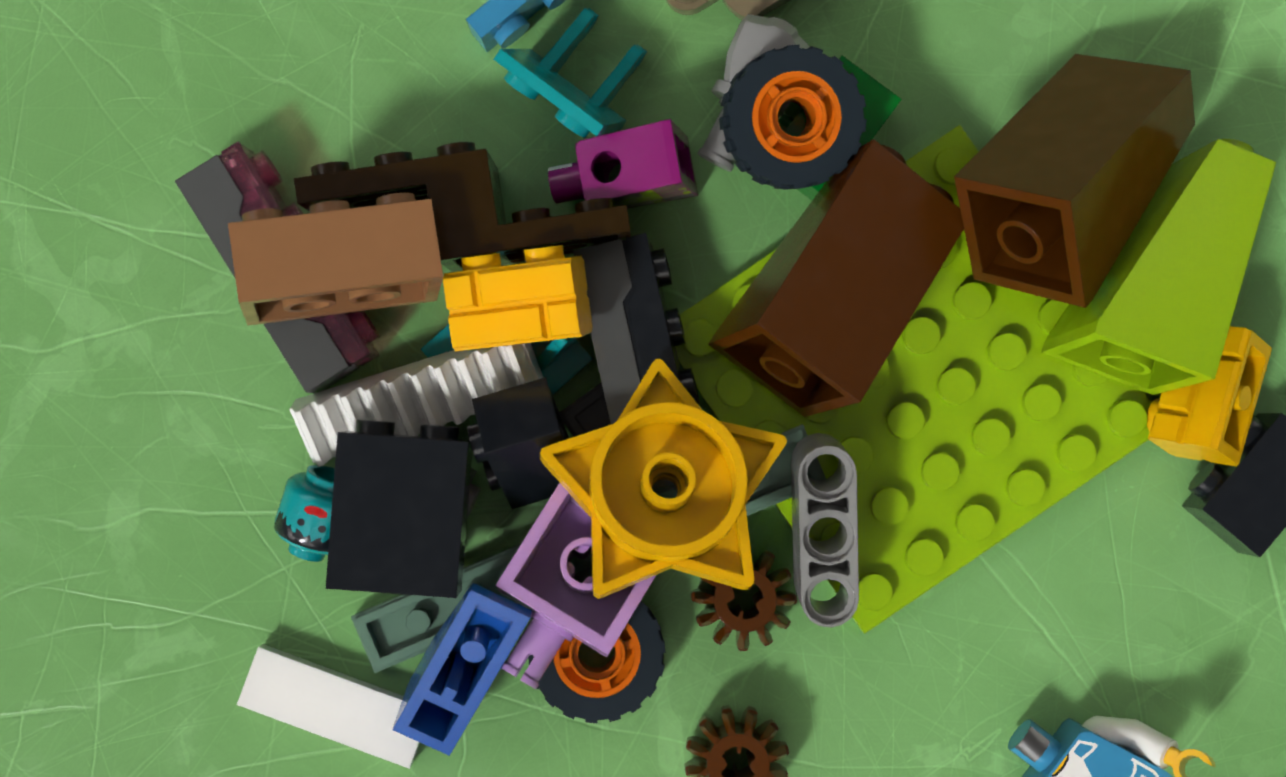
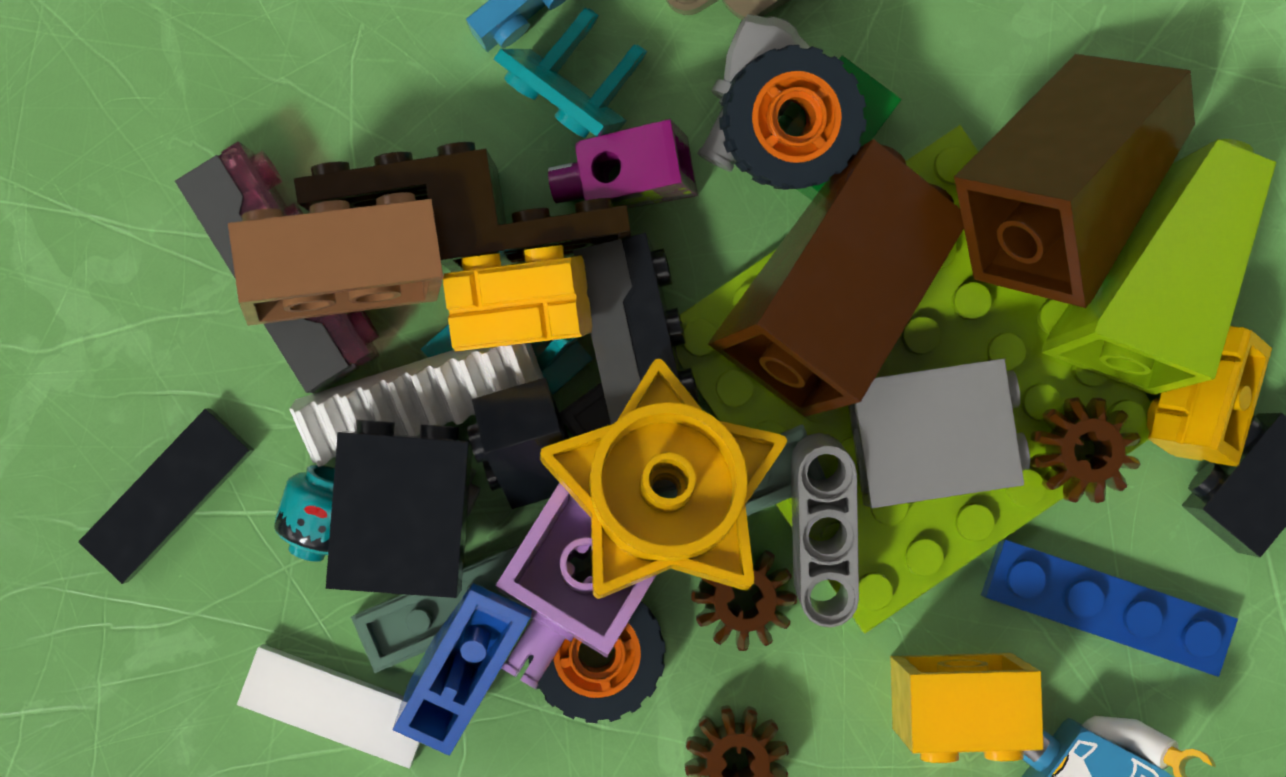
none -> black tile [78,408,254,584]
none -> light grey brick [848,358,1030,508]
none -> yellow brick [890,653,1043,763]
none -> blue plate [981,539,1238,677]
none -> reddish brown gear [1030,397,1141,503]

